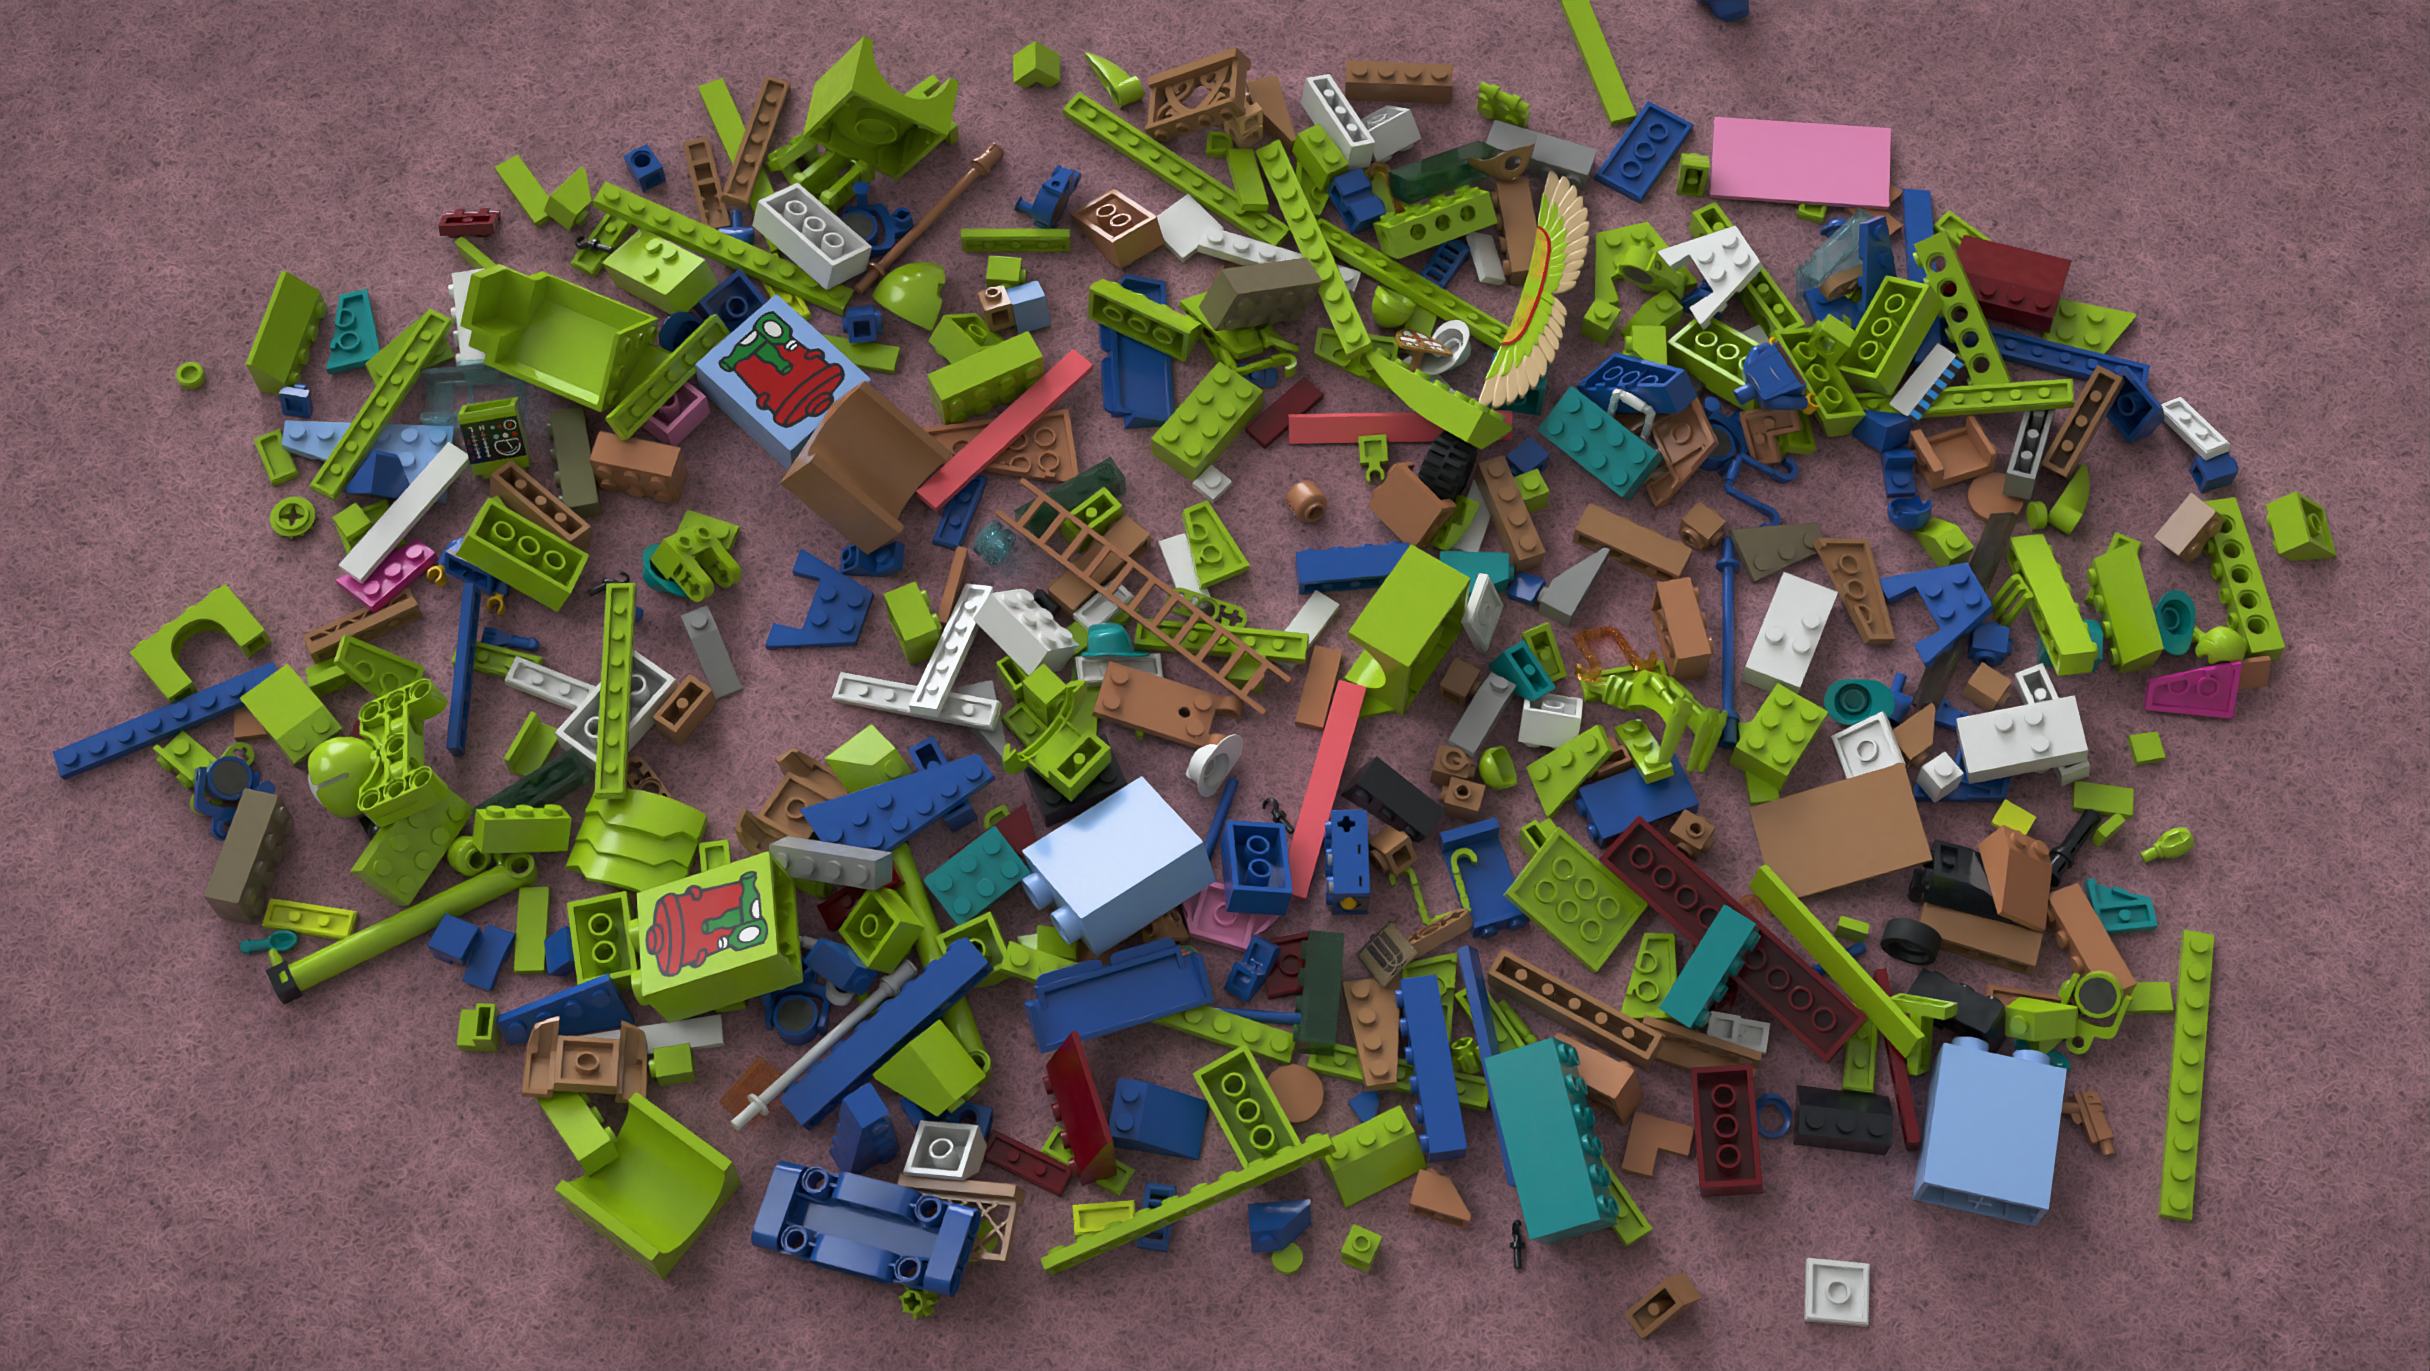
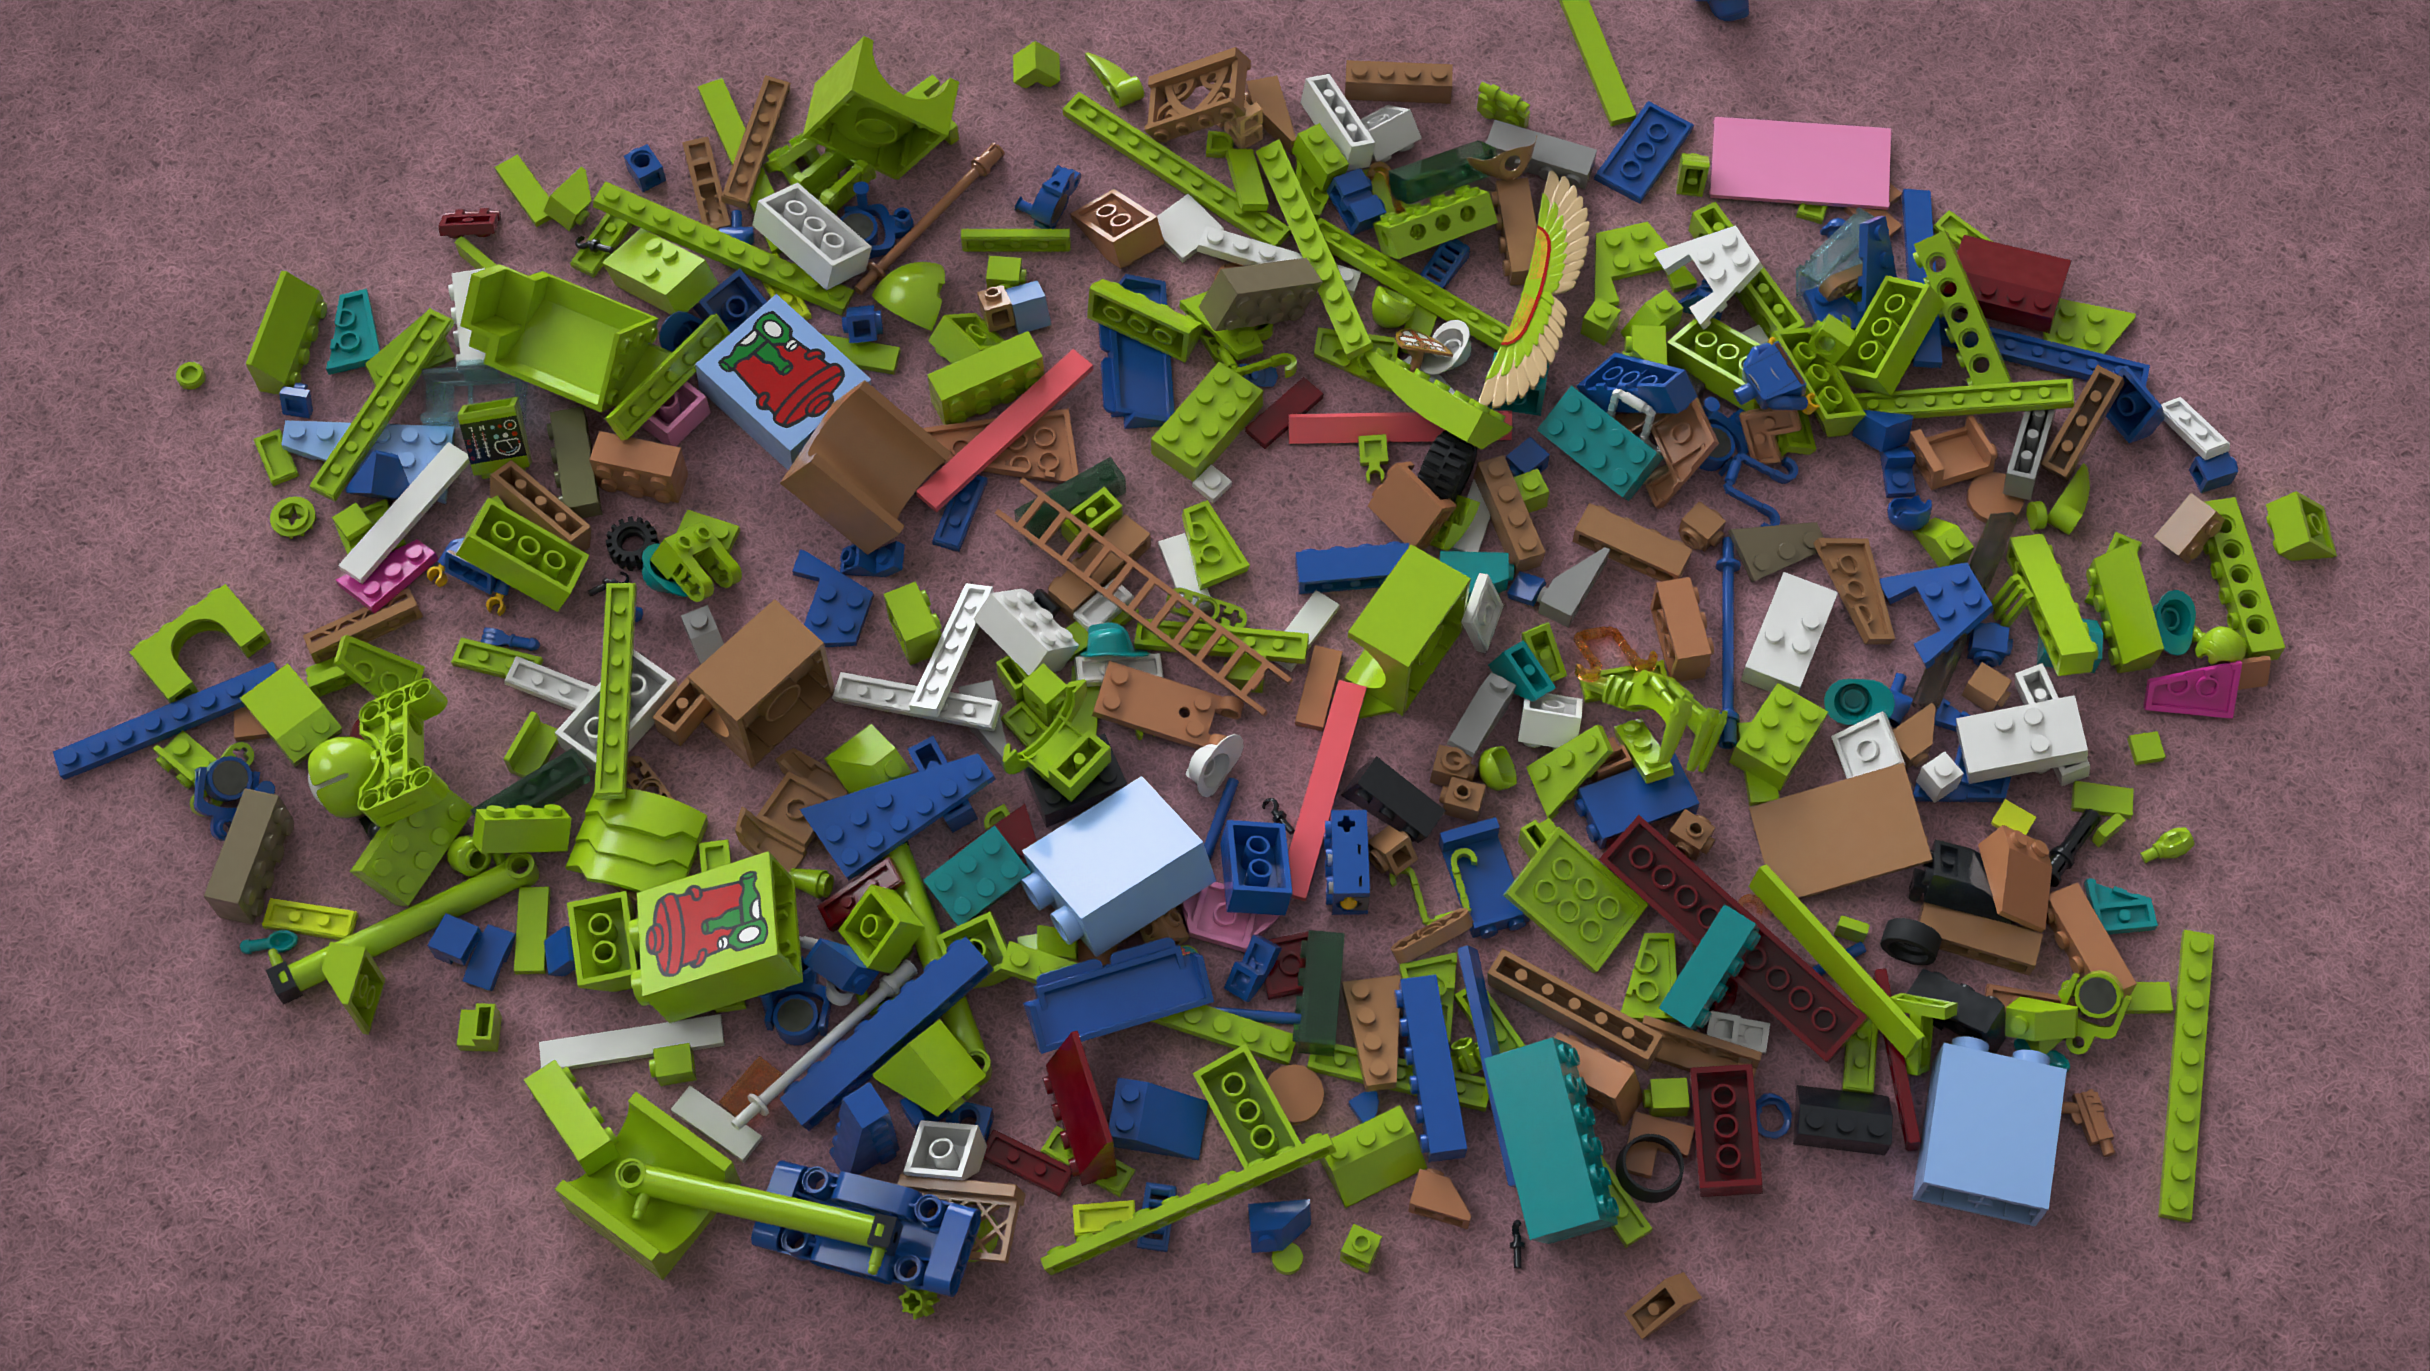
blue tile [446,583,481,756] -> none
blue wing [497,973,635,1045] -> none
medium nougat piece [521,1016,648,1103] -> none
light grey brick [769,836,893,890] -> none
nougat tile [938,546,970,633] -> none
clear light blue wheel [972,520,1016,566] -> none
lime piece [1260,329,1299,353] -> none
nougat head [1286,481,1327,523] -> none
clear smoke piece [1355,920,1418,988] -> none
medium nougat brick [1438,658,1482,709] -> none
white tile [1466,232,1506,285] -> none
lime wheel [1497,1000,1539,1045] -> none
lime piece [1615,238,1689,302] -> none
white tile [1804,1258,1870,1327] -> none
white sticker [1889,343,1965,423] -> none
none -> lime slope [320,941,386,1035]
none -> black tyre [606,516,660,571]
none -> lime piece [615,1158,903,1275]
none -> white tile [671,1086,763,1163]
none -> medium nougat piece [688,599,835,769]
none -> black tyre [1616,1134,1684,1203]
none -> lime brick [1642,1078,1690,1117]

